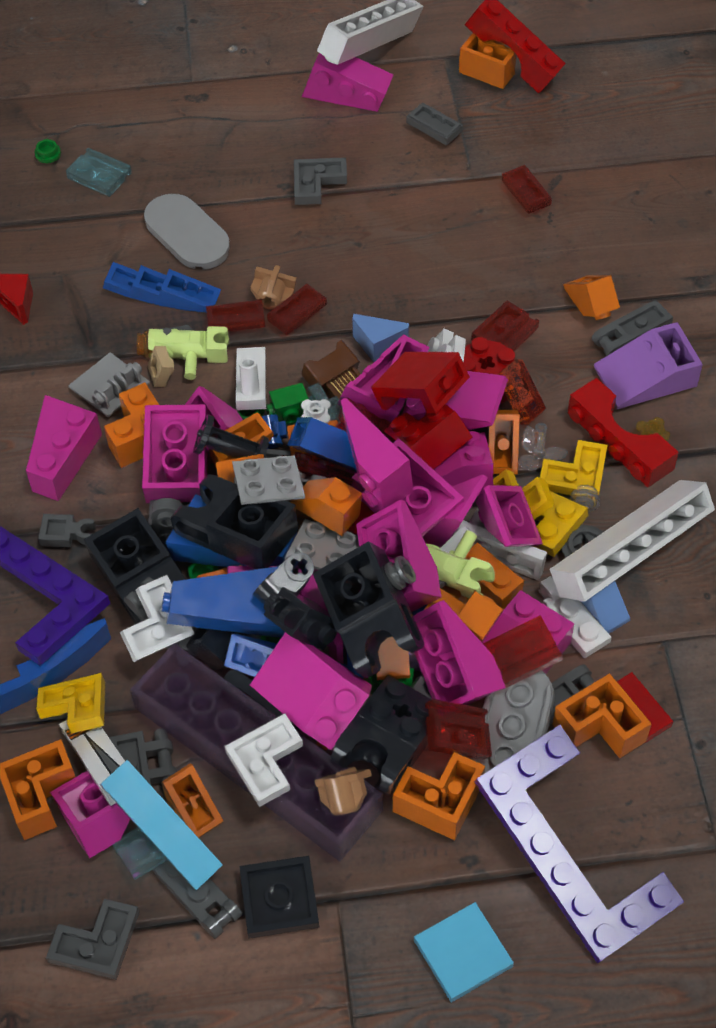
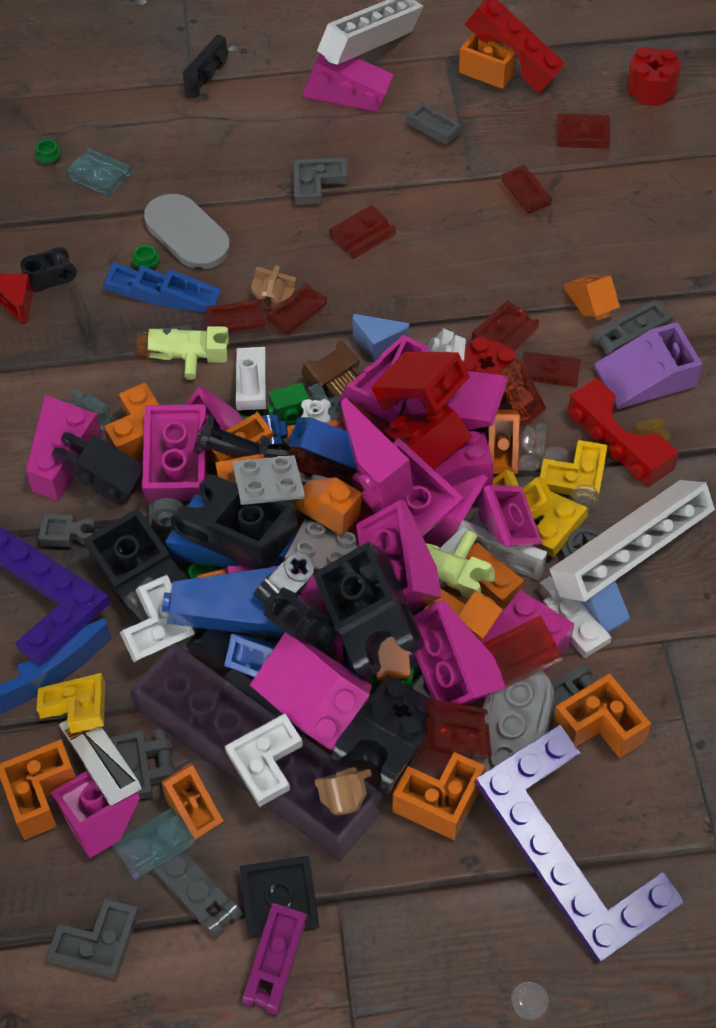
light grey hinge [68,352,150,417] -> none
medium azure tile [100,760,223,890] -> none
tan plate [147,346,174,387] -> none
dark grey bush [384,556,416,590] -> none
medium azure tile [414,902,514,1003] -> none
red tile [617,672,673,743] -> none
none -> black piece [20,247,77,292]
none -> black hinge [51,432,143,504]
none -> clear light blue plate [61,387,113,431]
none -> green plate [132,245,160,269]
none -> black plate [183,34,228,98]
none -> magenta plate [242,903,309,1016]
none -> clear red plate [329,205,396,259]
none -> clear plate [511,982,549,1020]
none -> clear red plate [520,351,581,388]
none -> clear red plate [557,113,610,149]
none -> red brick [627,47,681,106]

